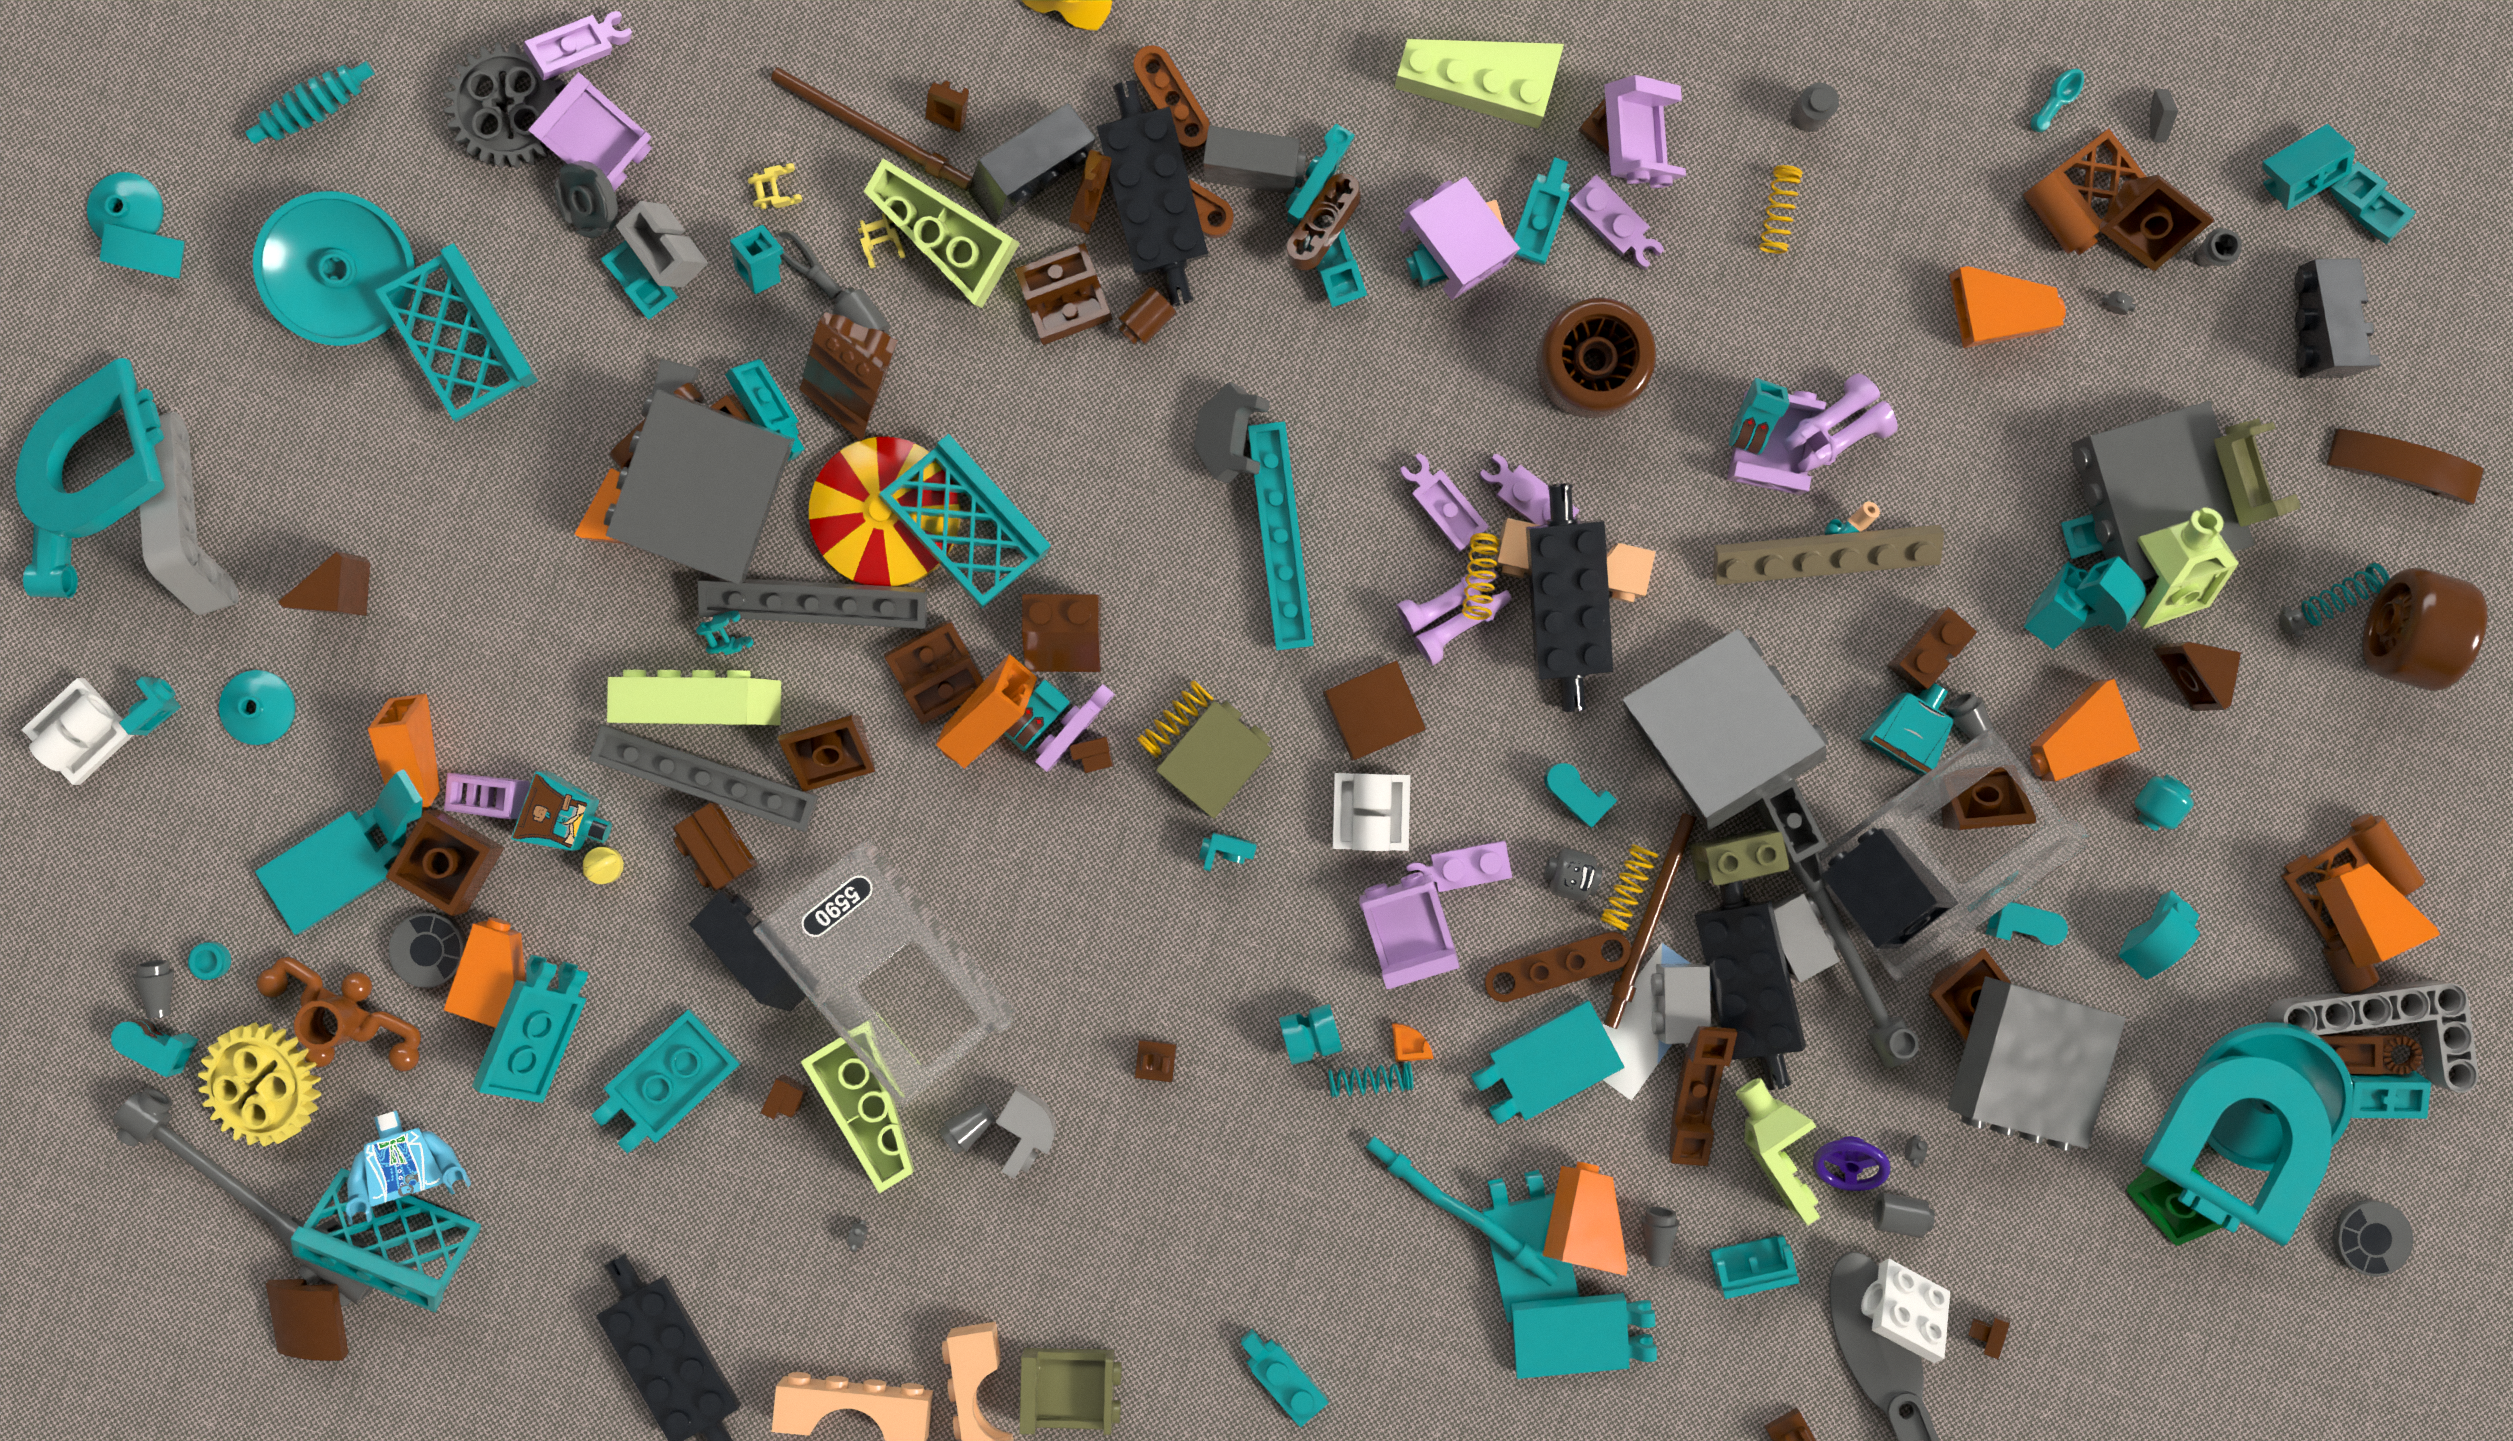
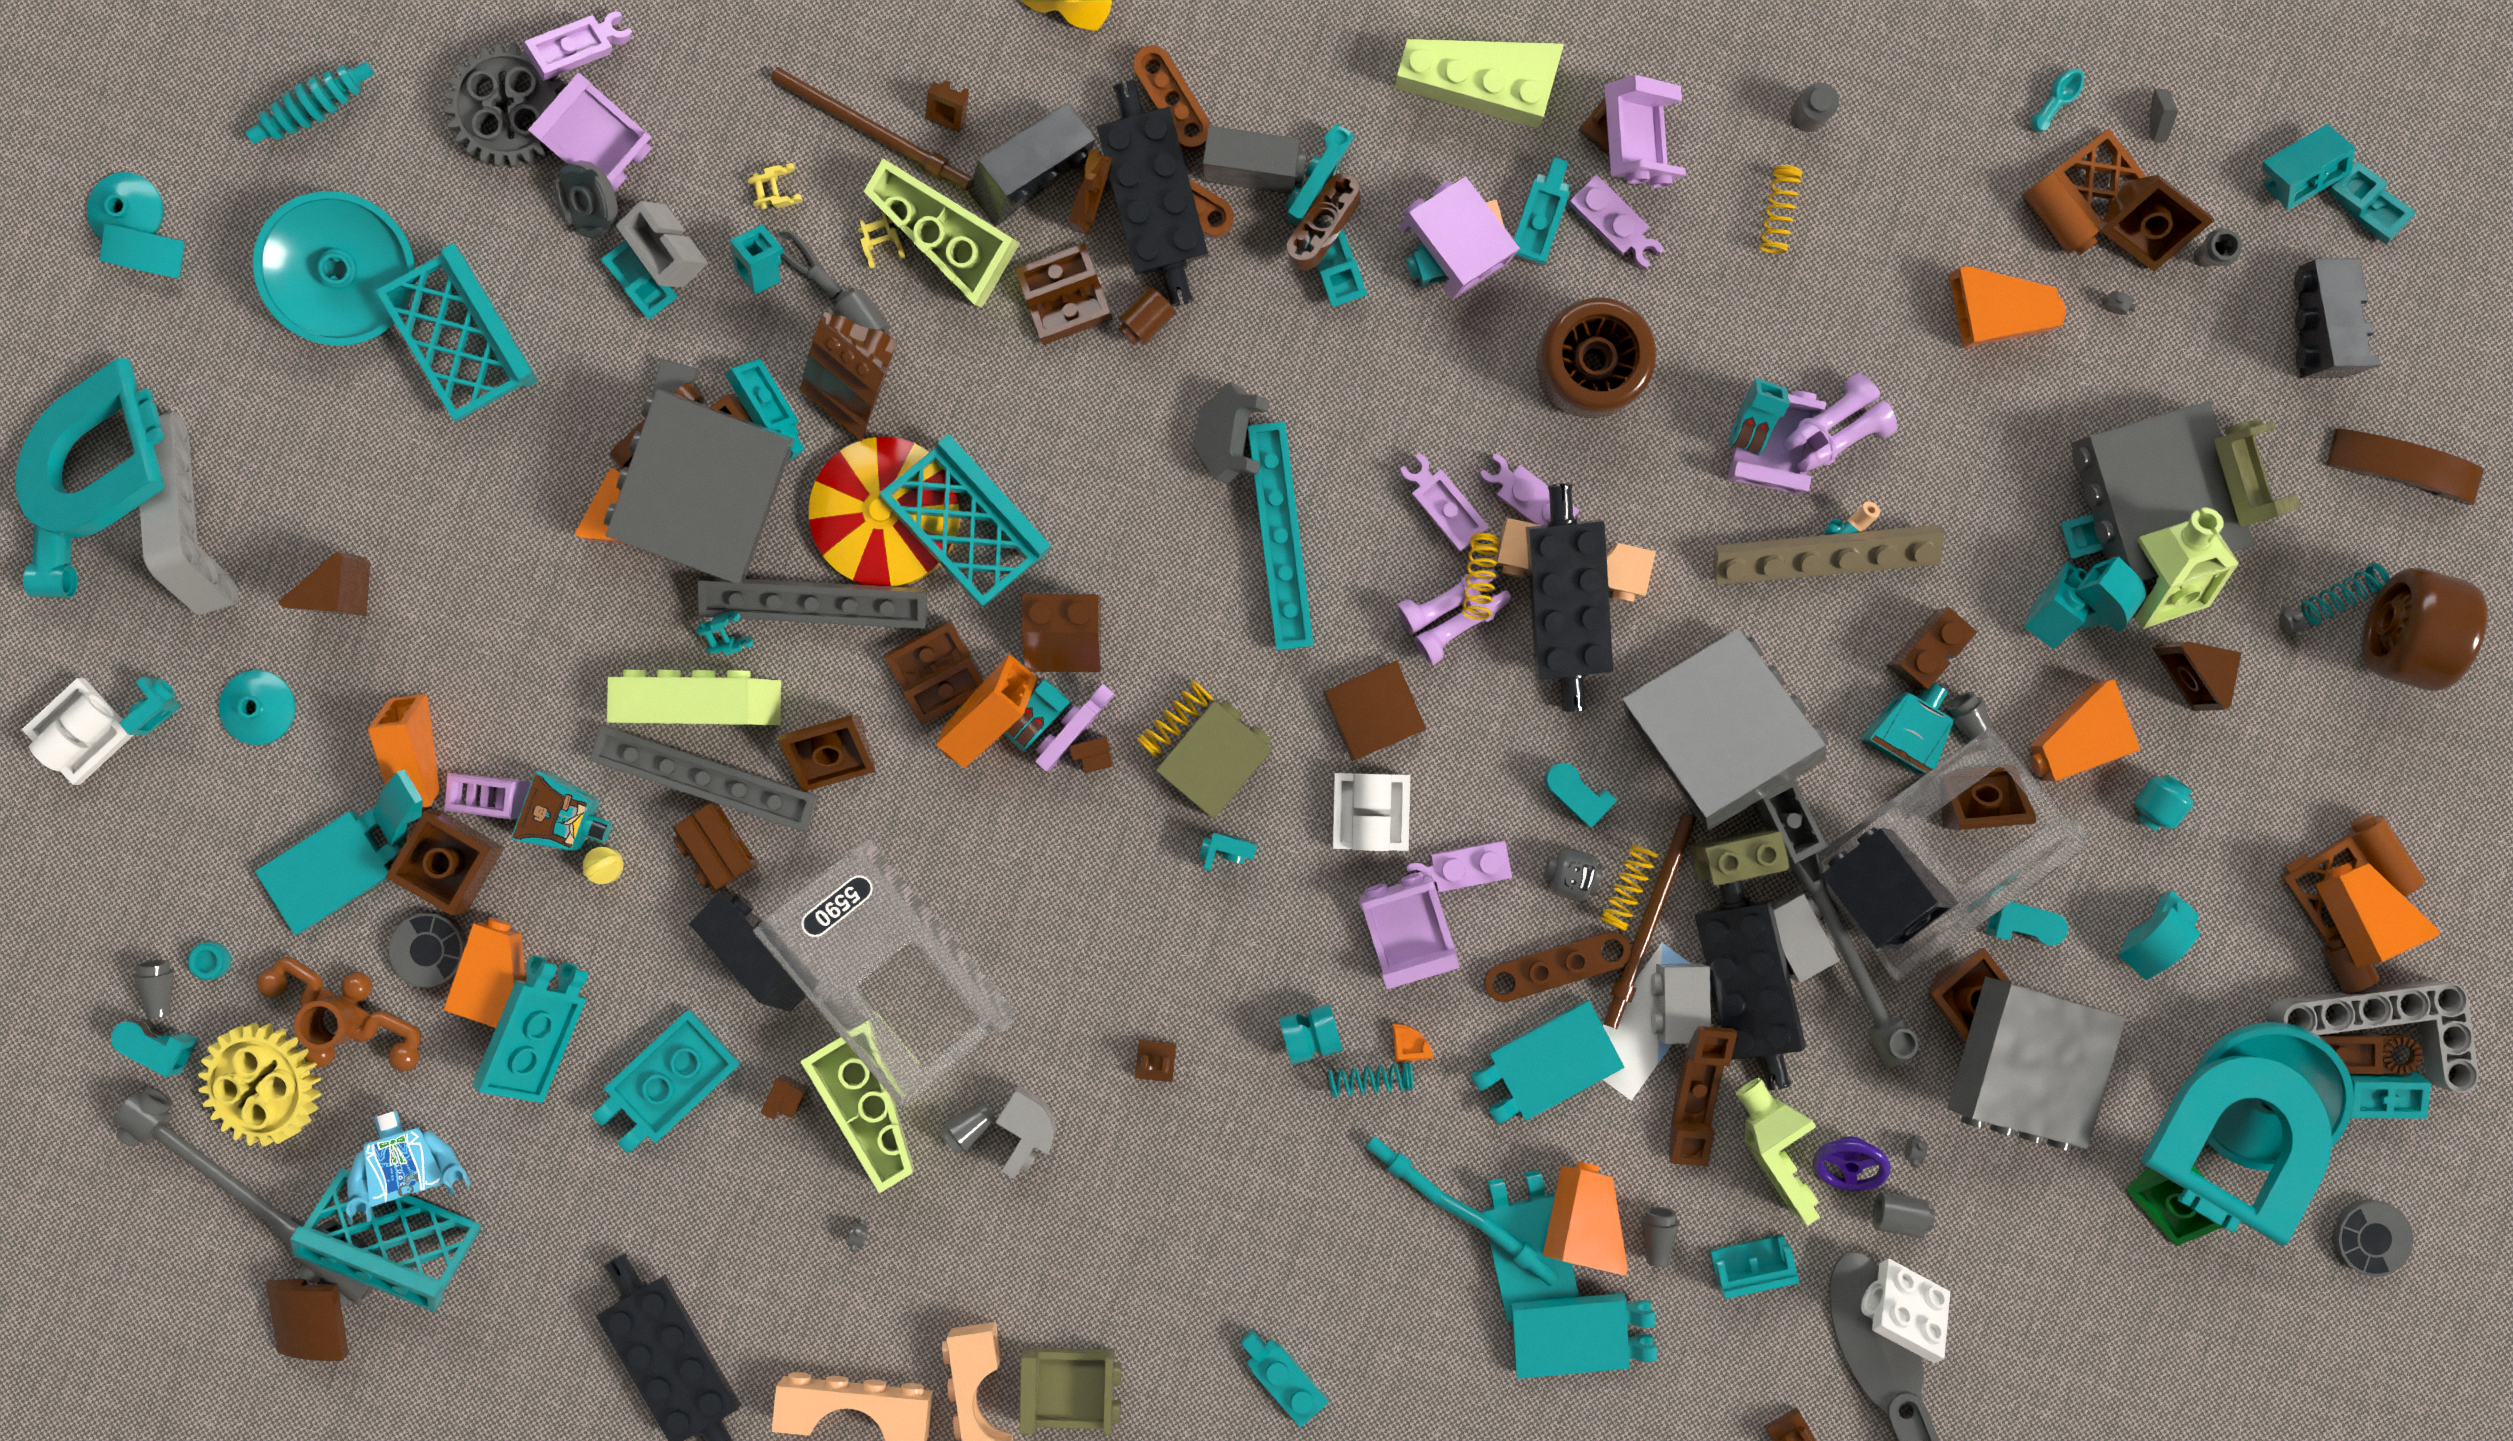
reddish brown tile [1968,1313,2011,1360] -> none

